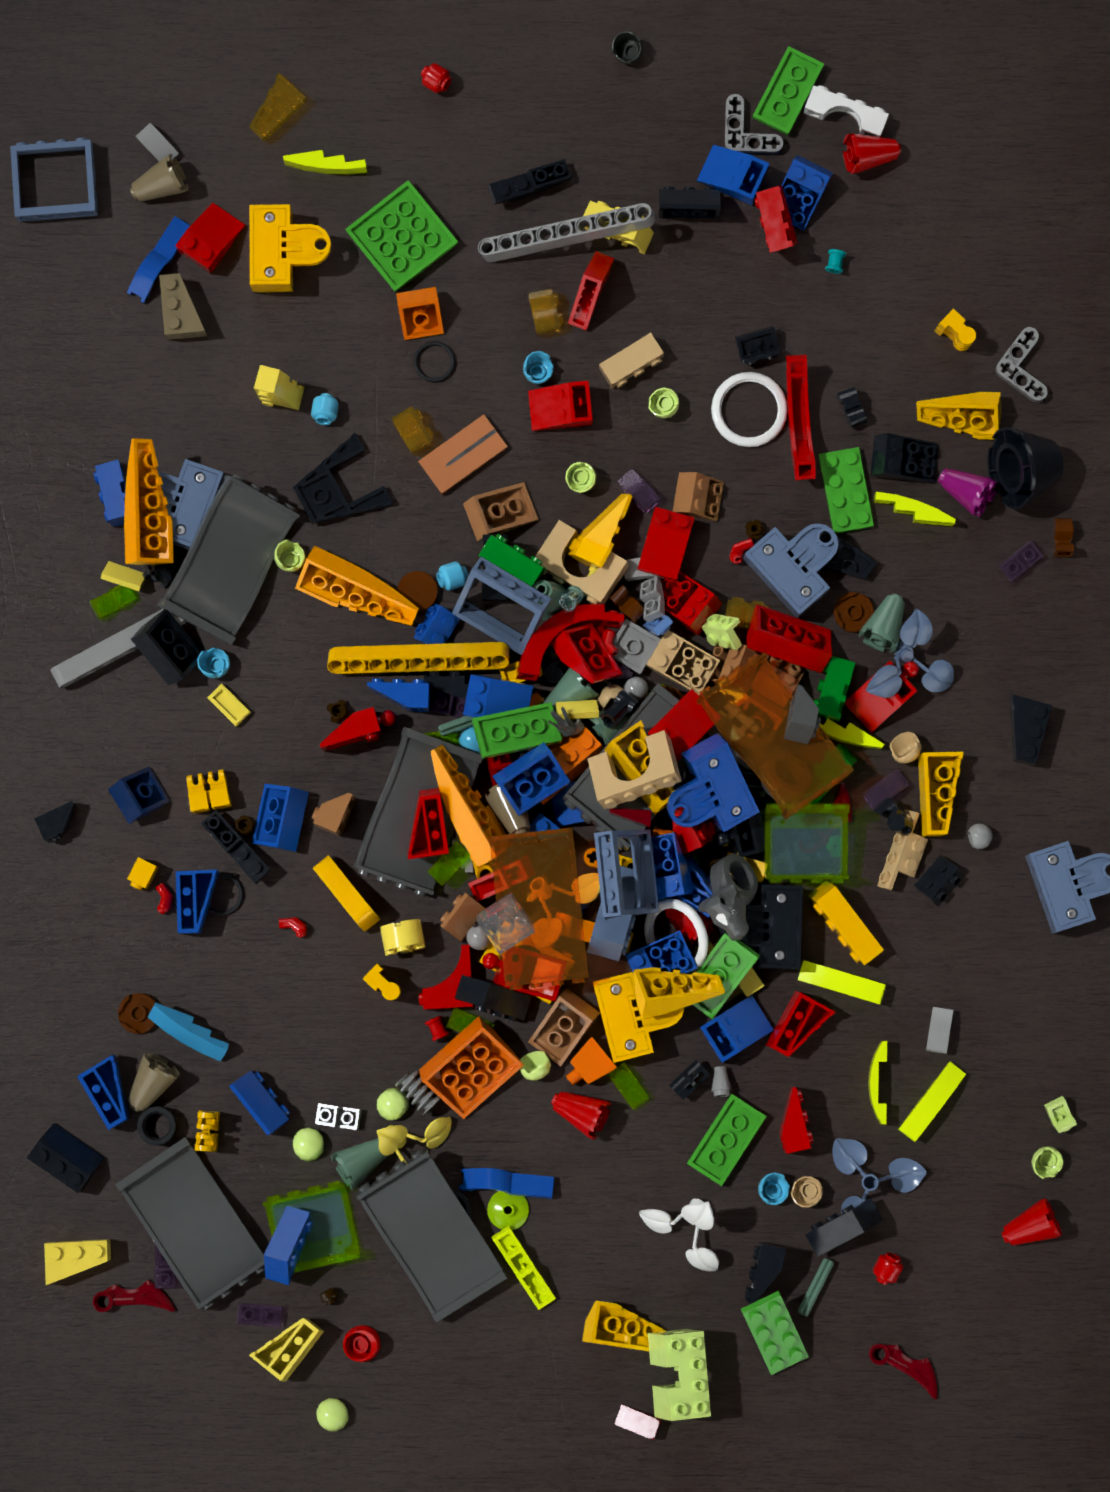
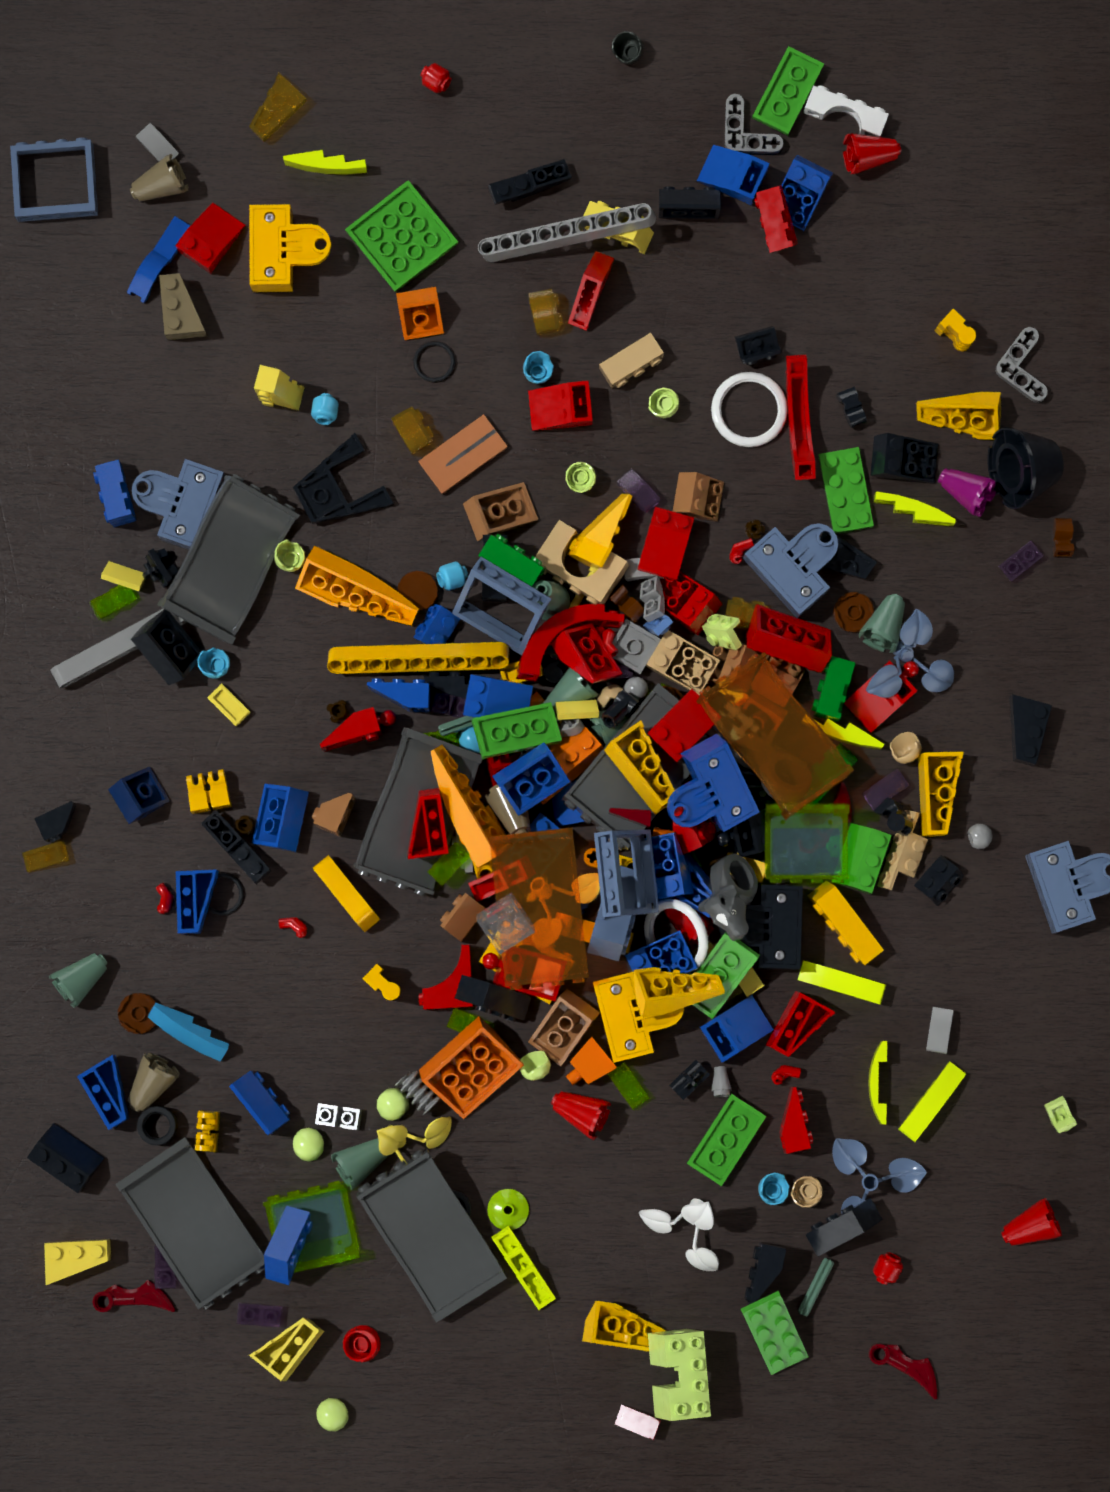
light orange wedge [124,438,173,565] -> none
yellow brick [127,857,159,891] -> none
dark brown plate [319,1287,339,1305] -> none
light yellow brick [380,919,426,956] -> none
red bush [425,1016,449,1041] -> none
blue piece [459,1168,554,1199] -> none
light grey piece [466,924,492,950] -> none
dark grey piece [548,707,576,736] -> none
clear light blue bush [559,586,584,611] -> none
tan arch [587,730,682,810] -> none
dark grey slope [784,685,821,744] -> none
teal bush [825,249,846,274] -> none
yellowish green hair [1031,1146,1064,1179] -> none
none -> clear yellow slope [22,841,69,872]
none -> sand green cone [49,953,108,1008]
none -> red arm [771,1065,801,1085]
none -> bright green slope [831,823,892,895]

